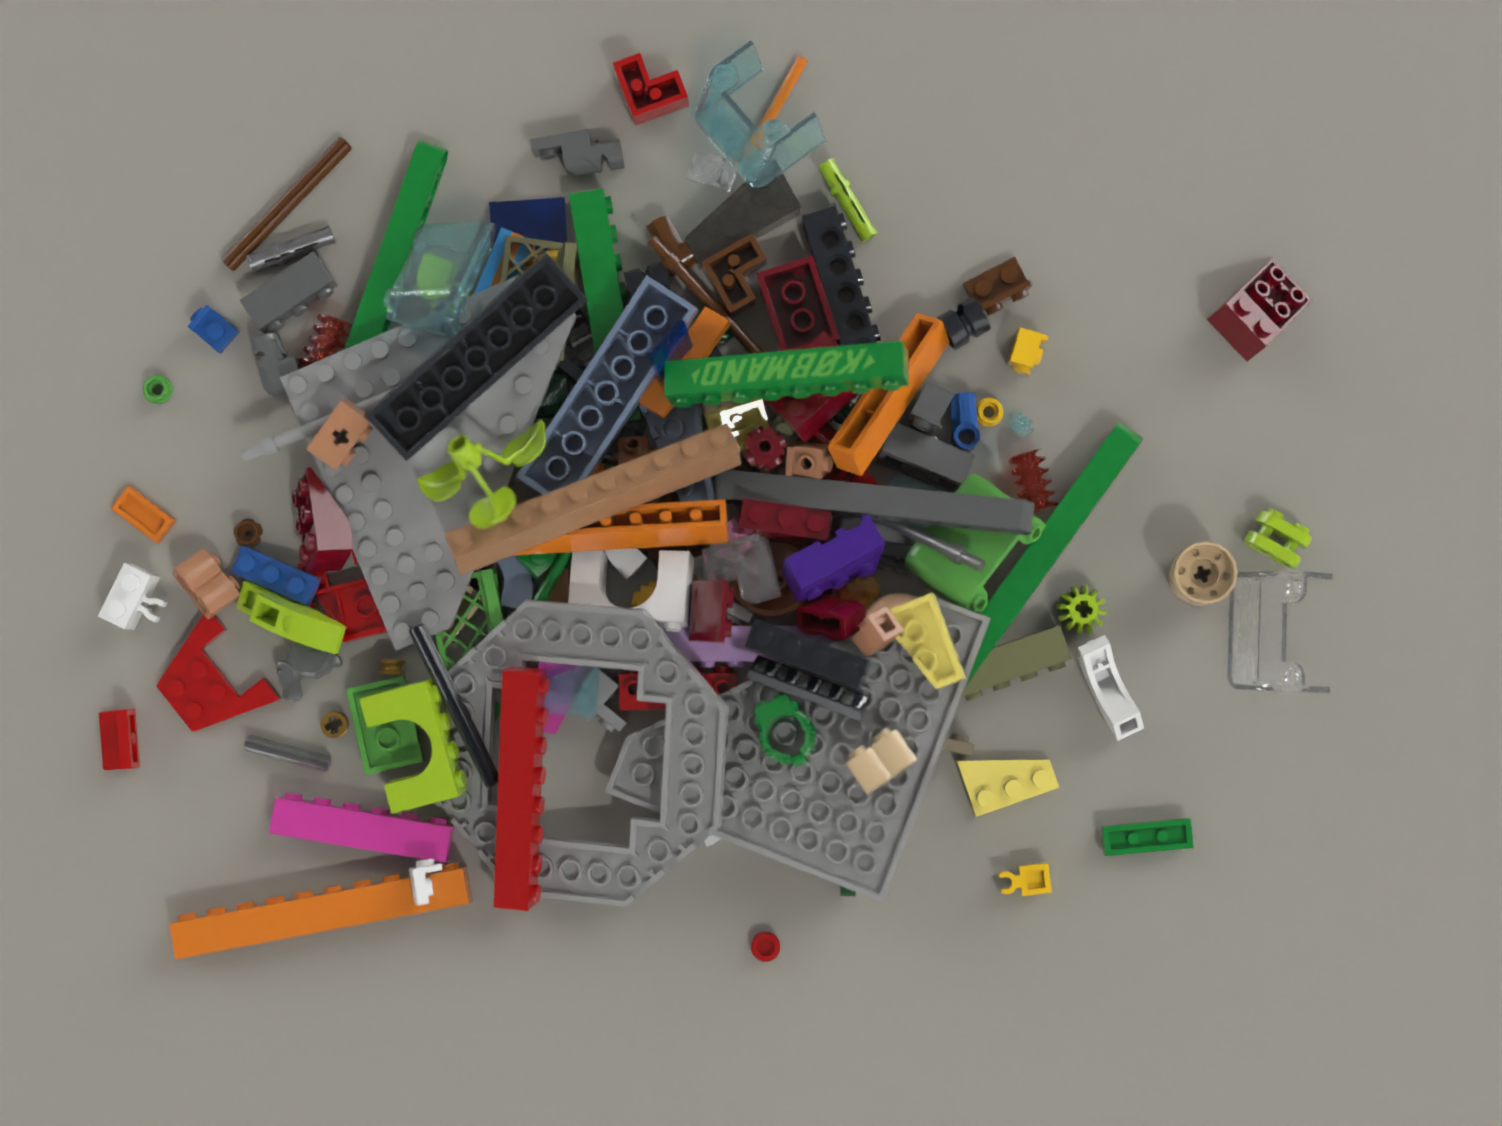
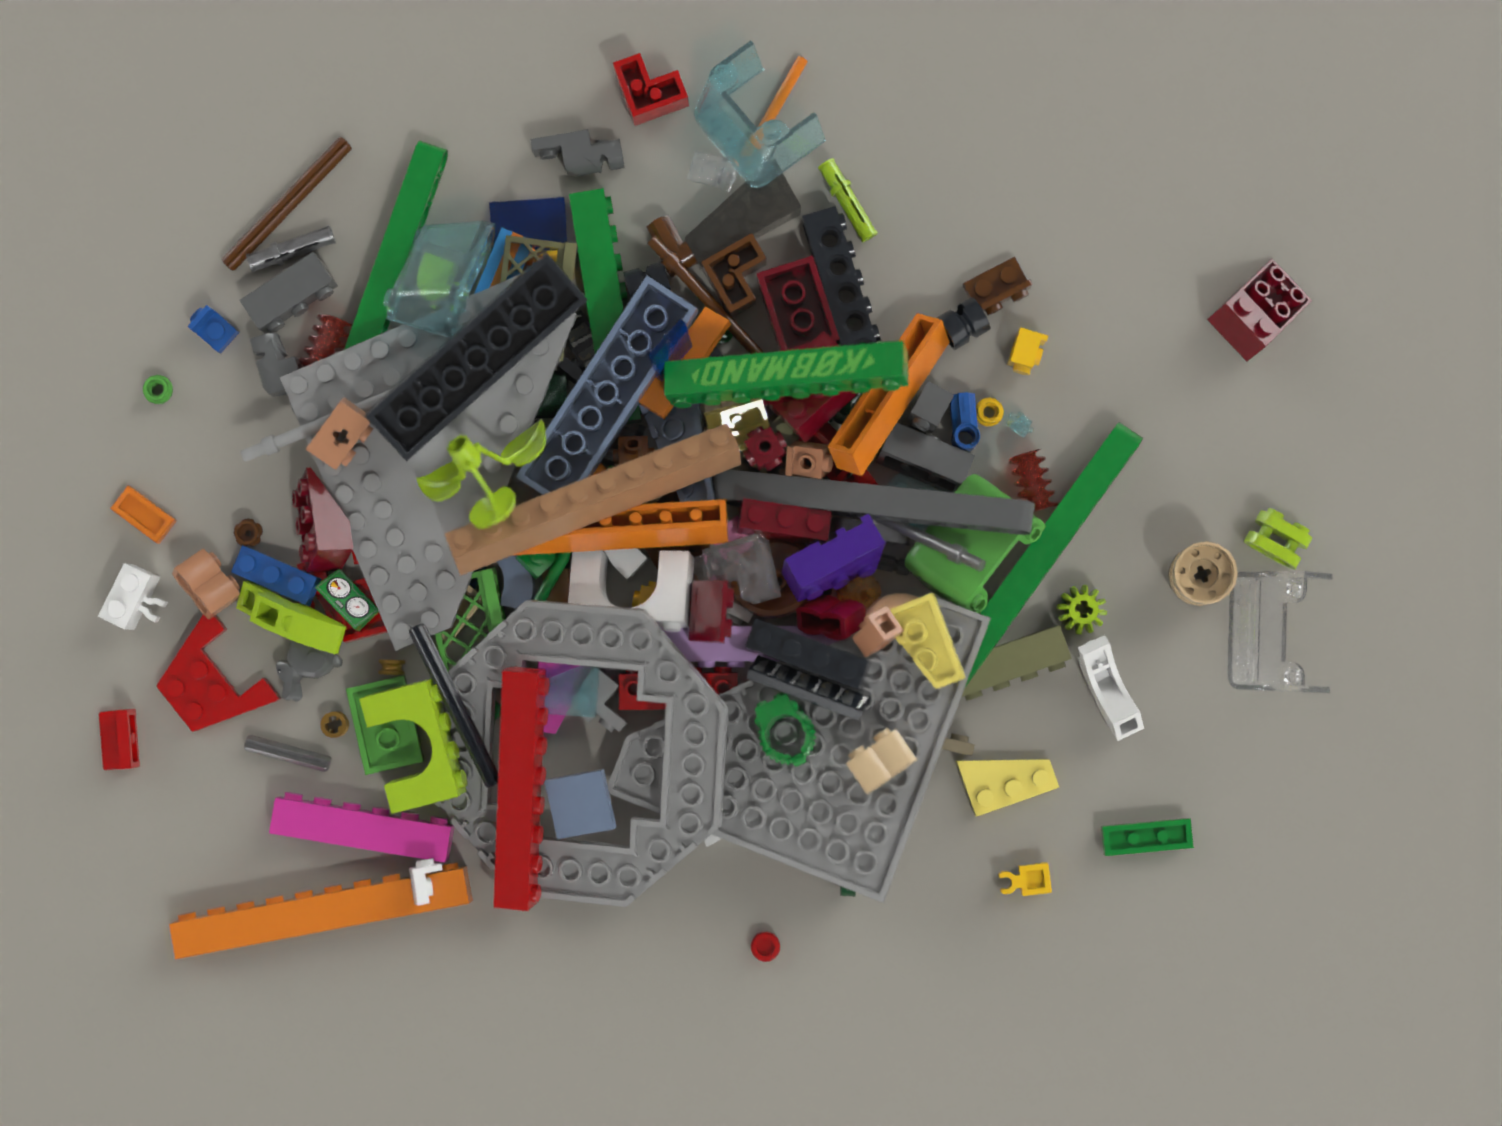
none -> slope [315,569,379,631]
none -> sand blue tile [544,769,617,839]

